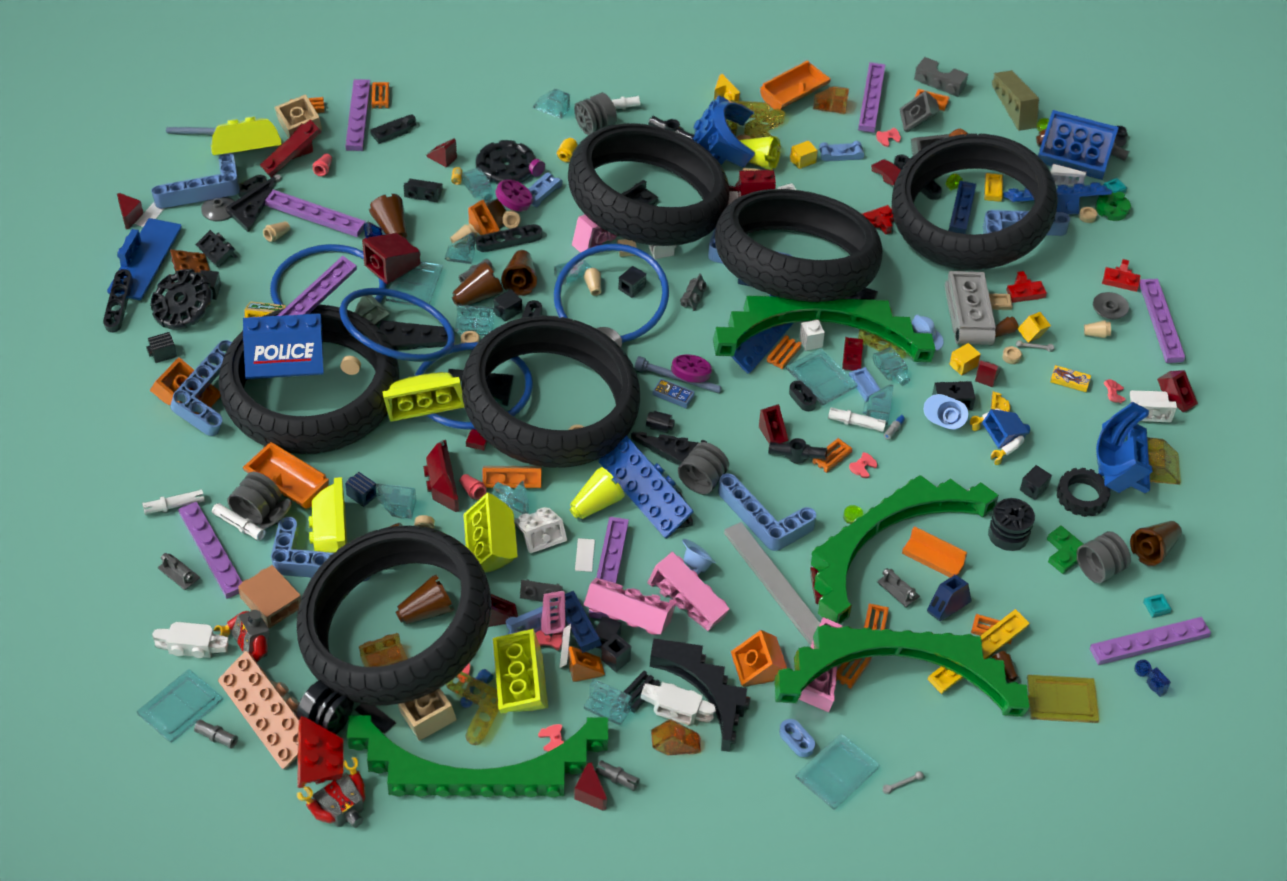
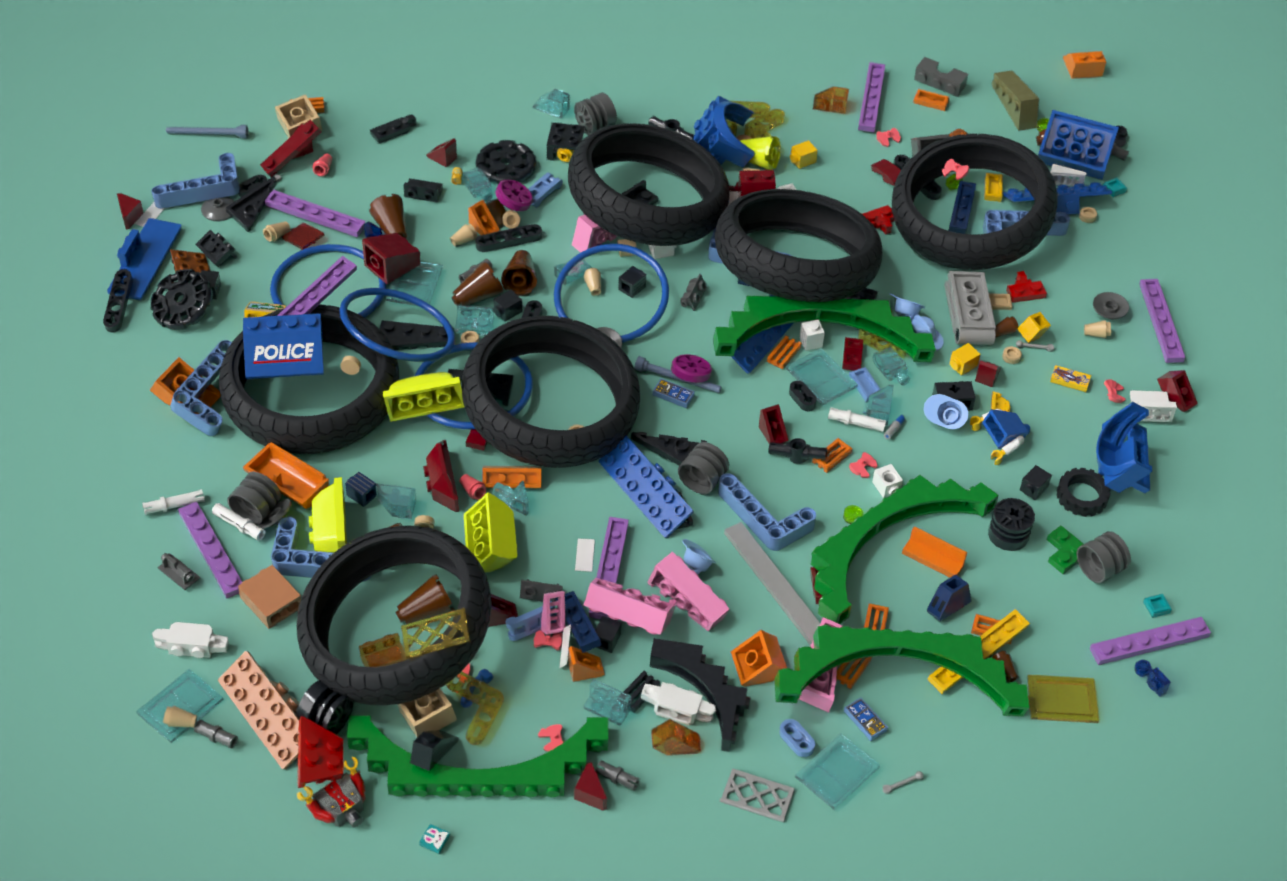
black brick [146,332,177,363] -> none
neon yellow windscreen [210,116,282,155] -> none
torso [214,610,269,662] -> none
medium lavender plate [345,79,371,151] -> none
black sticker [354,704,396,734] -> none
sand green wing [355,295,389,326] -> none
orange tile [372,82,389,109] -> none
clear light blue slope [445,232,475,264] -> none
neon yellow windscreen [493,629,548,714] -> none
white bracket [514,507,567,553] -> none
magenta tile [529,159,545,177] -> none
neon yellow cone [569,467,625,519] -> none
black brick [601,634,631,672] -> none
white pin [612,96,640,110] -> none
black brick [646,411,675,434] -> none
yellow slope [714,74,740,104] -> none
orange container [760,60,831,110] -> none
medium blue plate [819,141,864,161] -> none
dark grey hinge [877,568,920,607] -> none
dark grey slope [900,91,940,132] -> none
green plate [1095,192,1131,221] -> none
red hinge [1102,259,1141,292] -> none
reddish brown cone [1130,521,1182,566] -> none
clear yellow slope [1147,437,1181,485] -> none
none -> tan cone [163,705,197,728]
none -> clear red piece [282,222,325,250]
none -> clear yellow window [401,608,470,659]
none -> black slope [410,730,459,771]
none -> tile [419,824,450,854]
none -> black bracket [547,122,585,160]
none -> light grey window [720,768,795,822]
none -> tile [844,698,888,741]
none -> white brick [872,464,903,498]
none -> light blue piece [889,293,925,320]
none -> coral piece [942,159,969,180]
none -> orange slope [1063,51,1106,79]

